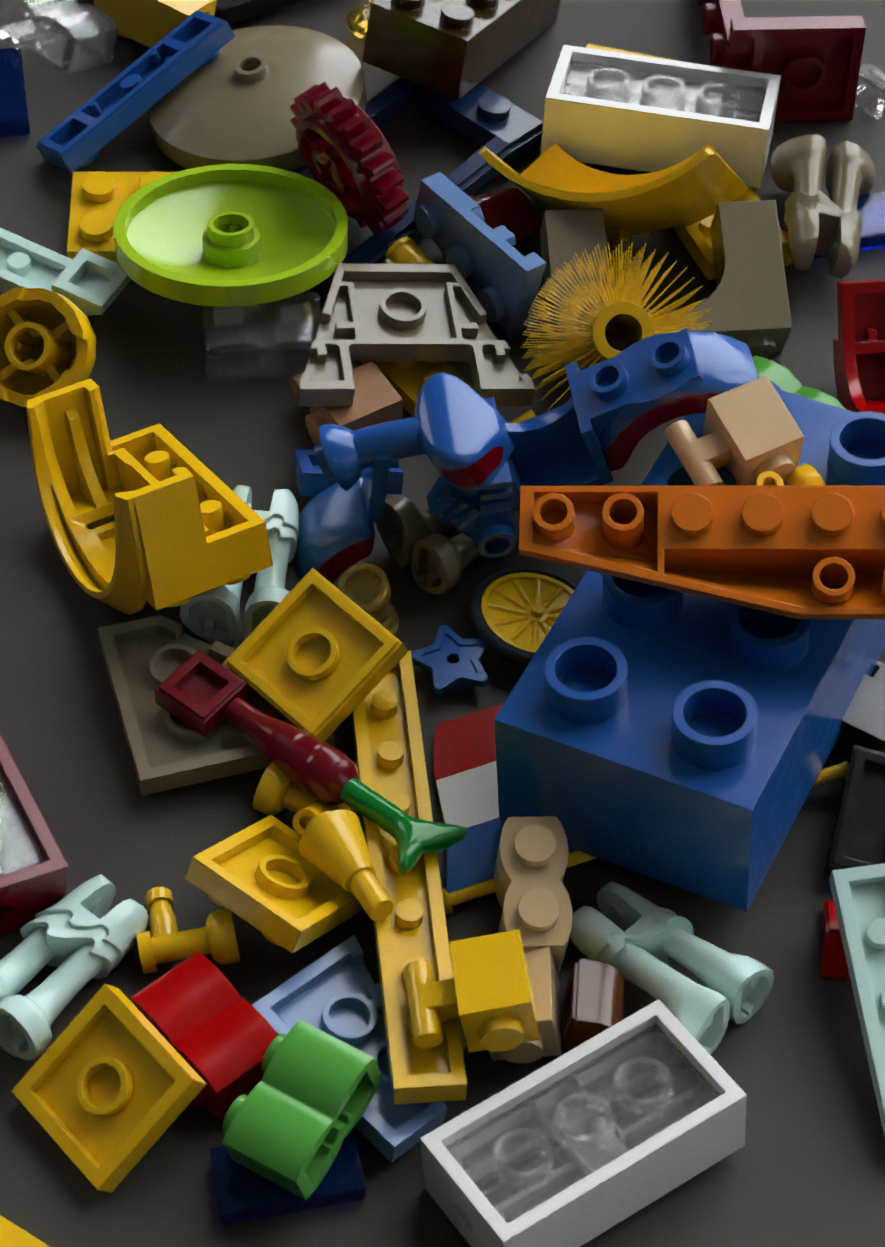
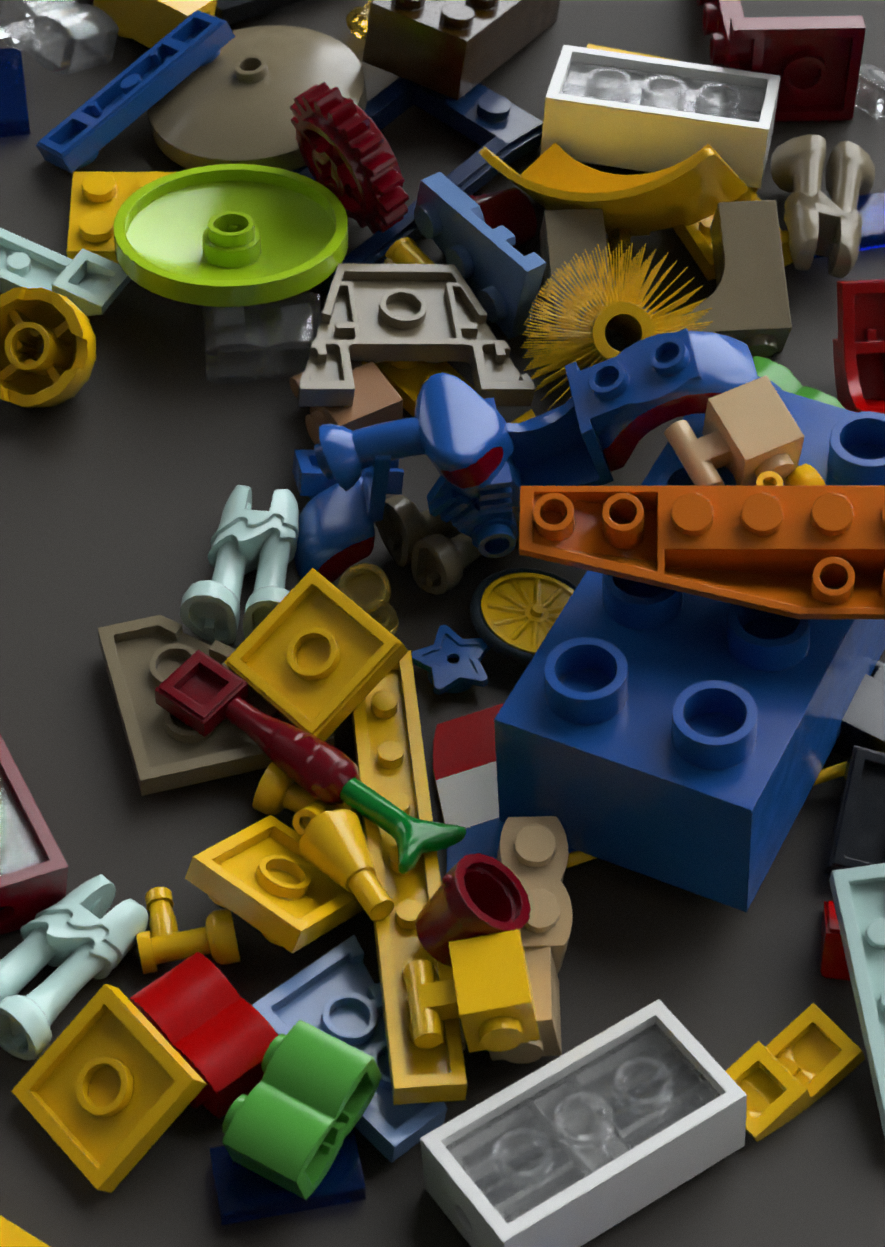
yellow piece [26,378,273,615] -> none
brick [561,959,624,1054] -> none
light aqua piece [570,881,774,1055] -> none
none -> dark red piece [415,853,531,967]
none -> yellow slope [725,1002,865,1142]

